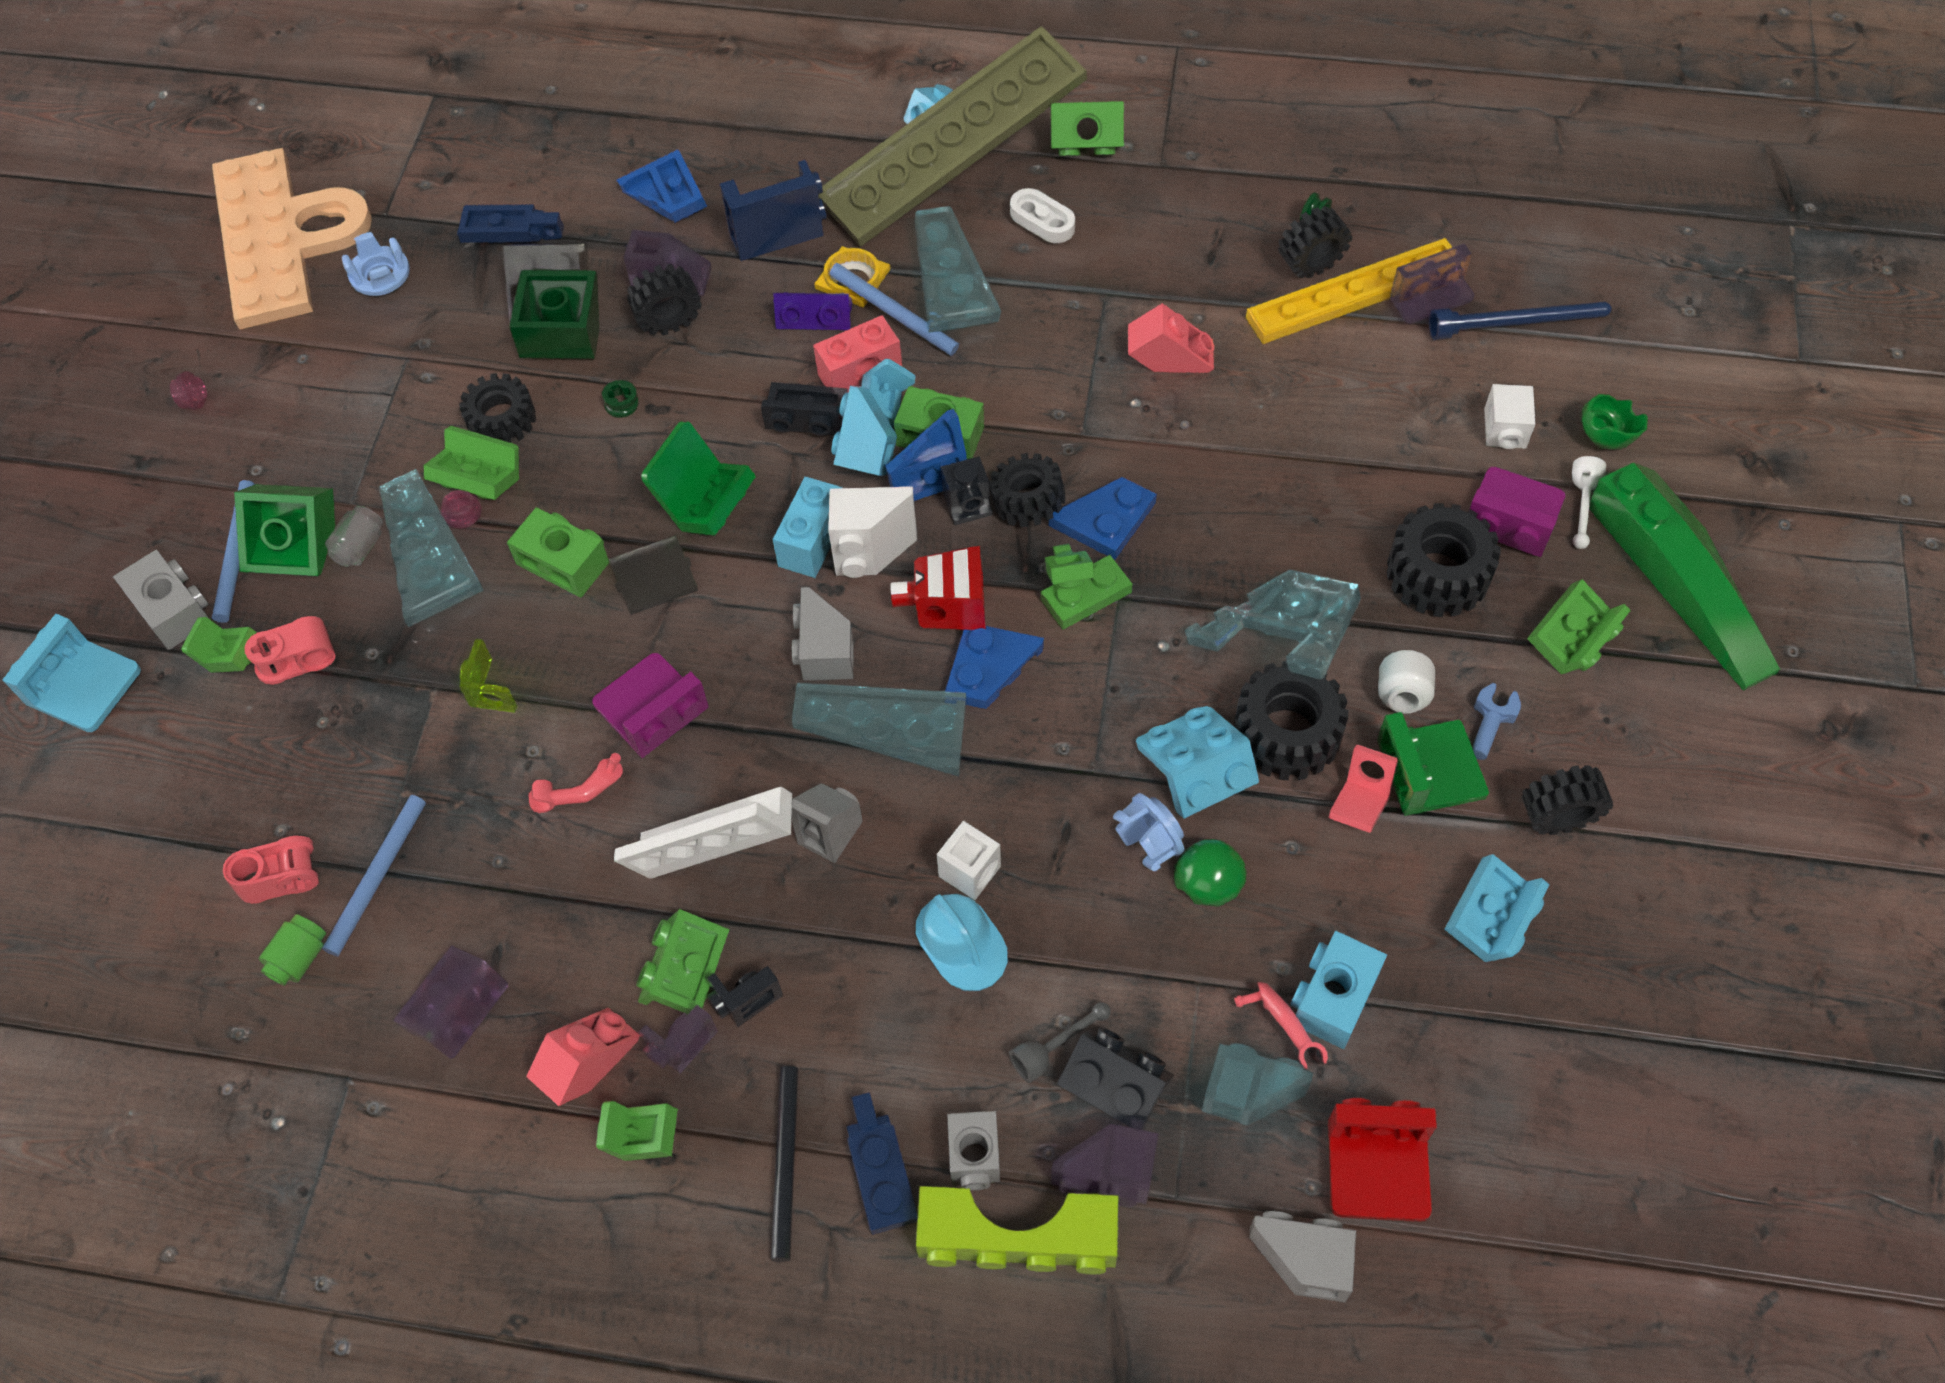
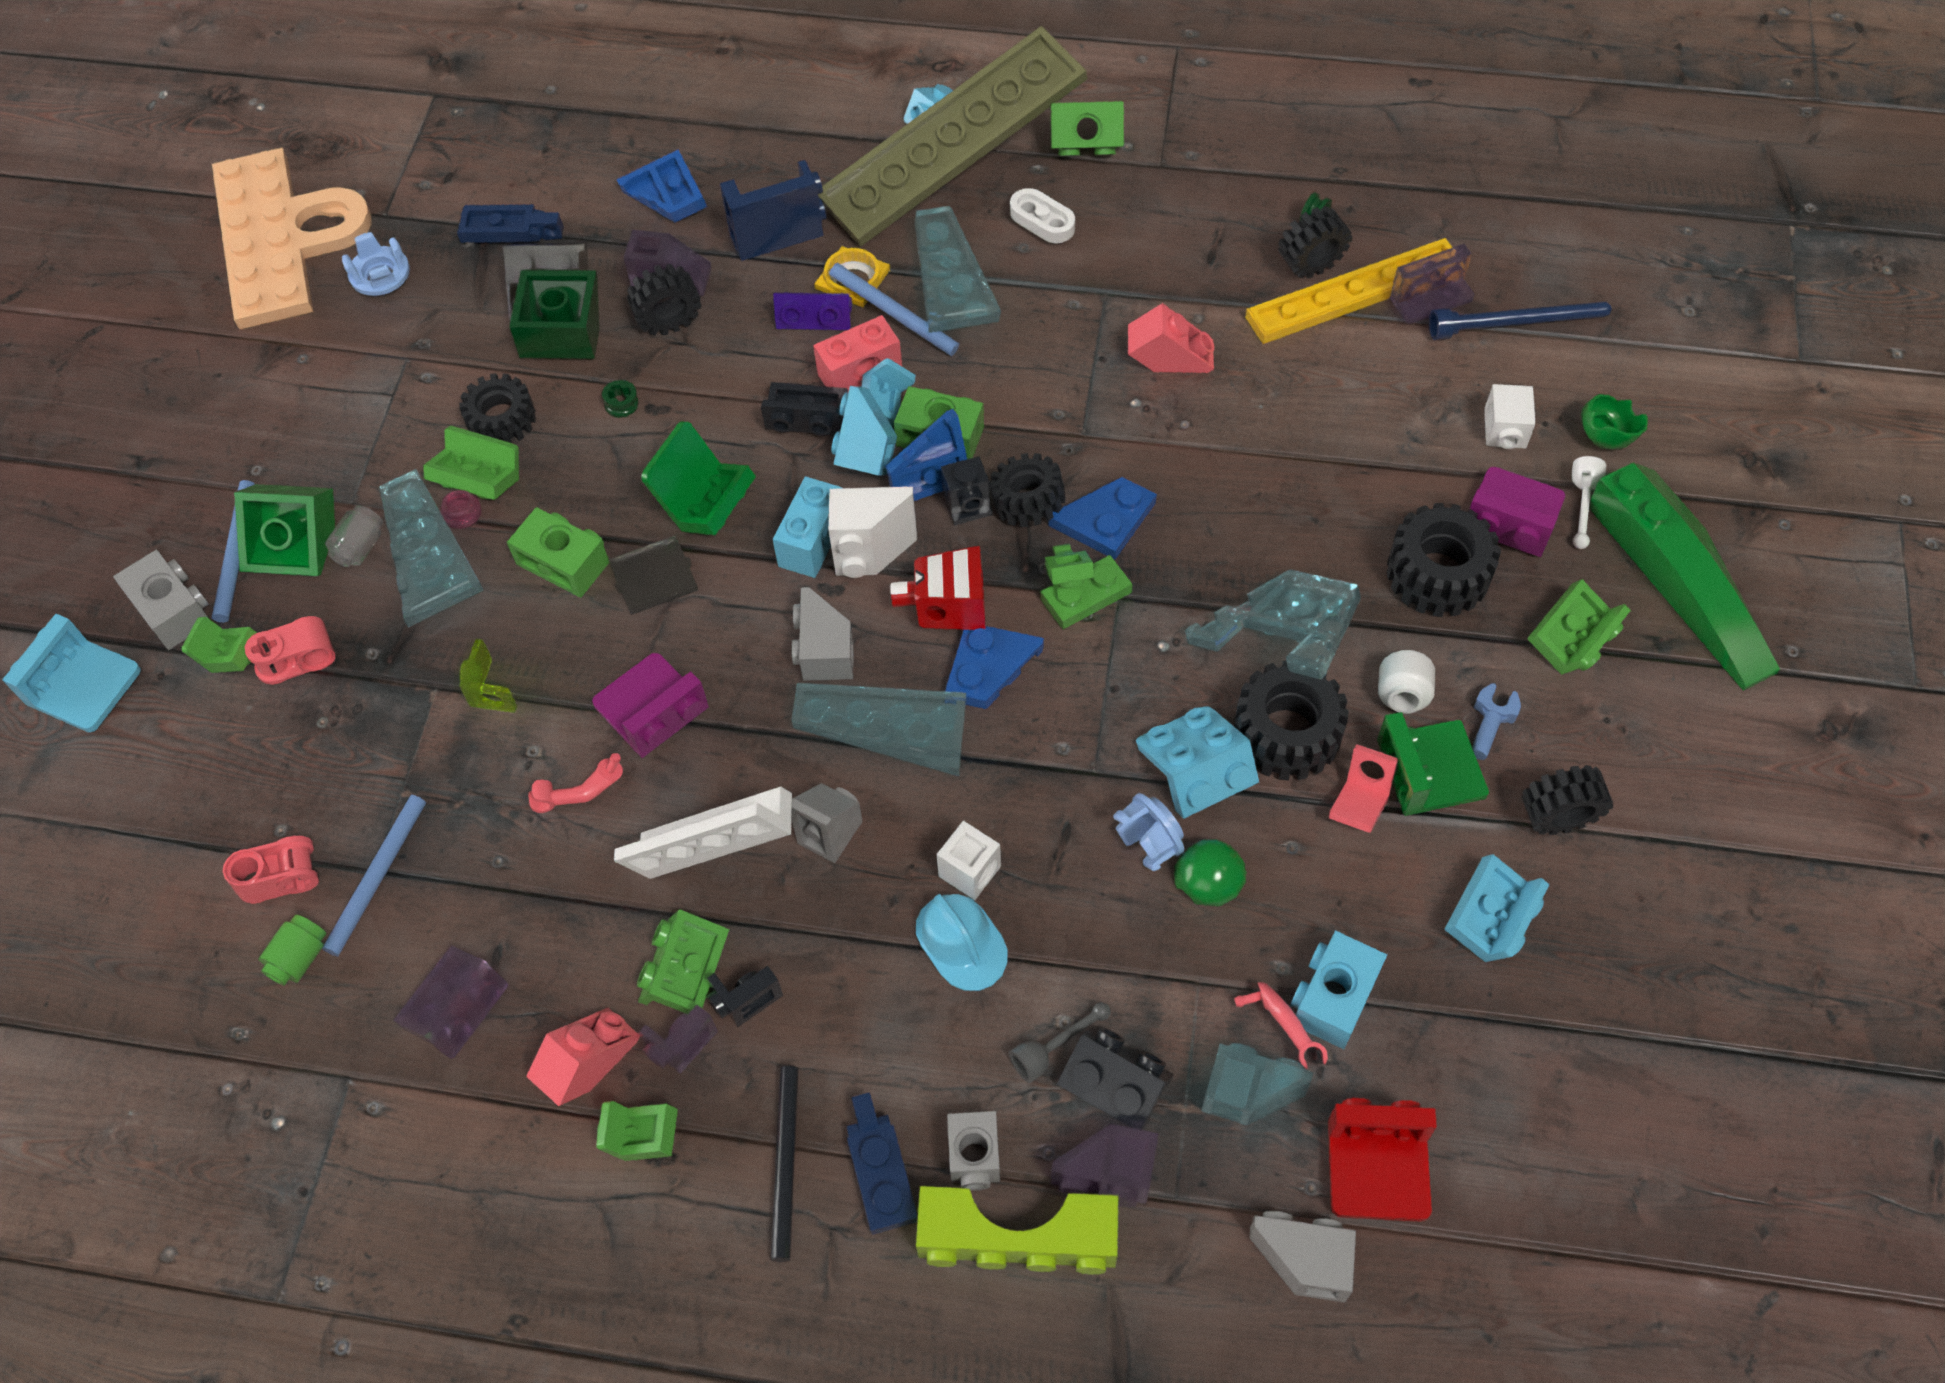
clear pink plate [170,371,207,410] -> none

